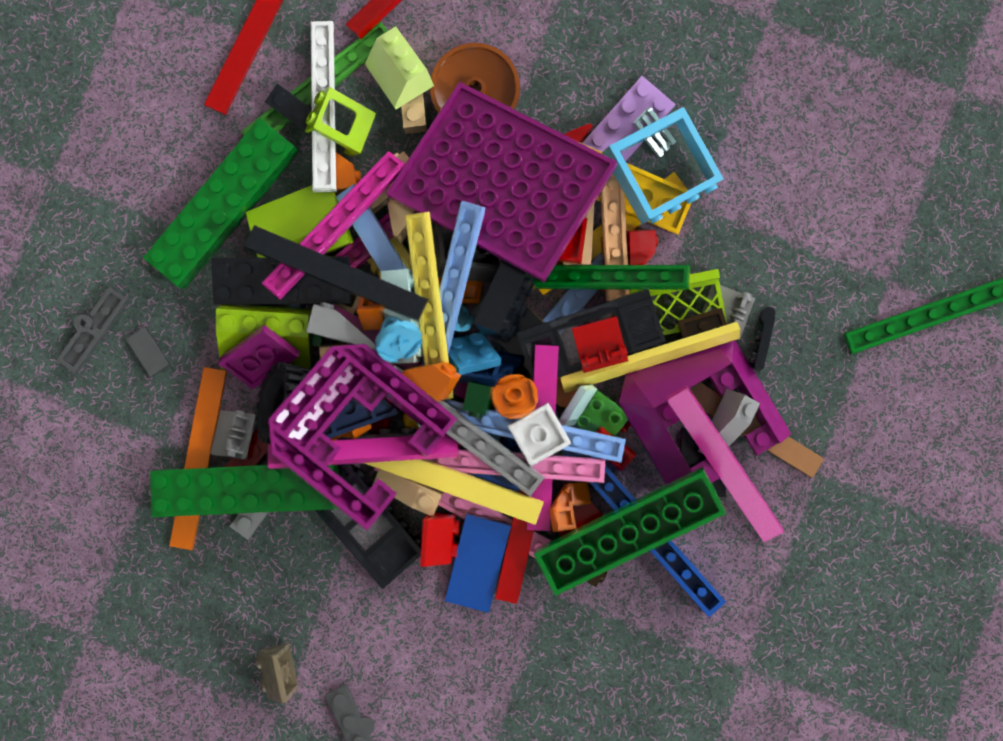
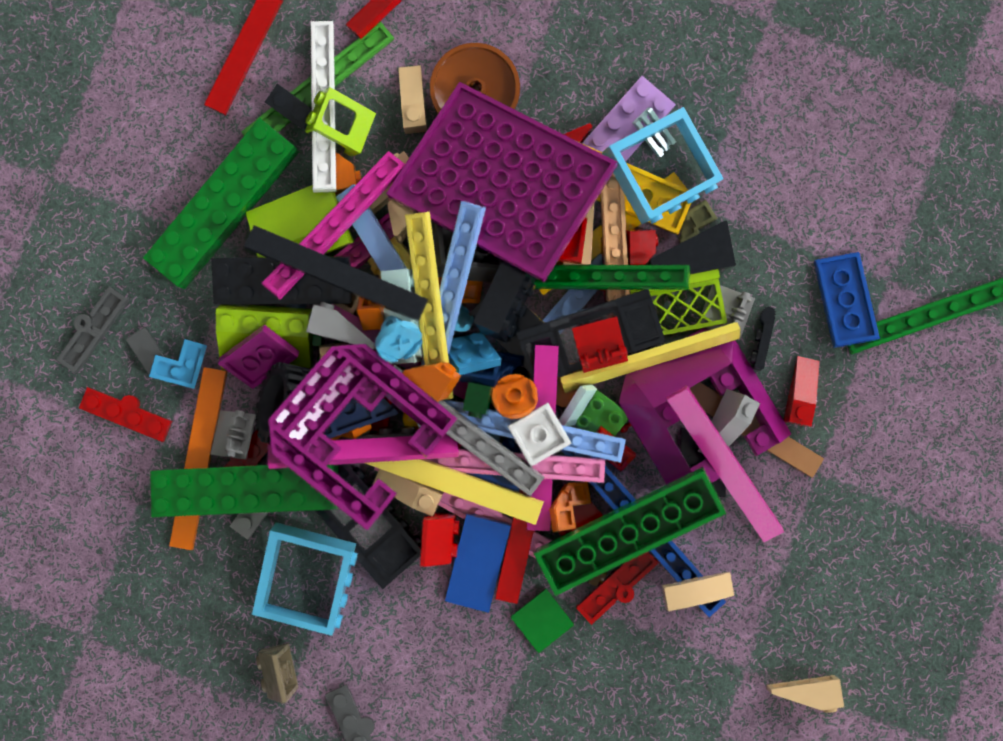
yellowish green slope [365,26,434,109] -> none
dark brown plate [677,308,727,339] -> none
none -> red hinge [79,387,173,442]
none -> dark azure plate [148,339,207,389]
none -> medium azure window [252,522,358,636]
none -> green tile [510,588,574,653]
none -> red hinge [576,551,659,625]
none -> black slope [649,221,736,274]
none -> tan slope [662,572,734,611]
none -> olive tile [679,200,718,243]
none -> tan slope [766,675,844,713]
none -> slope [783,356,820,427]
none -> blue tile [814,252,880,348]

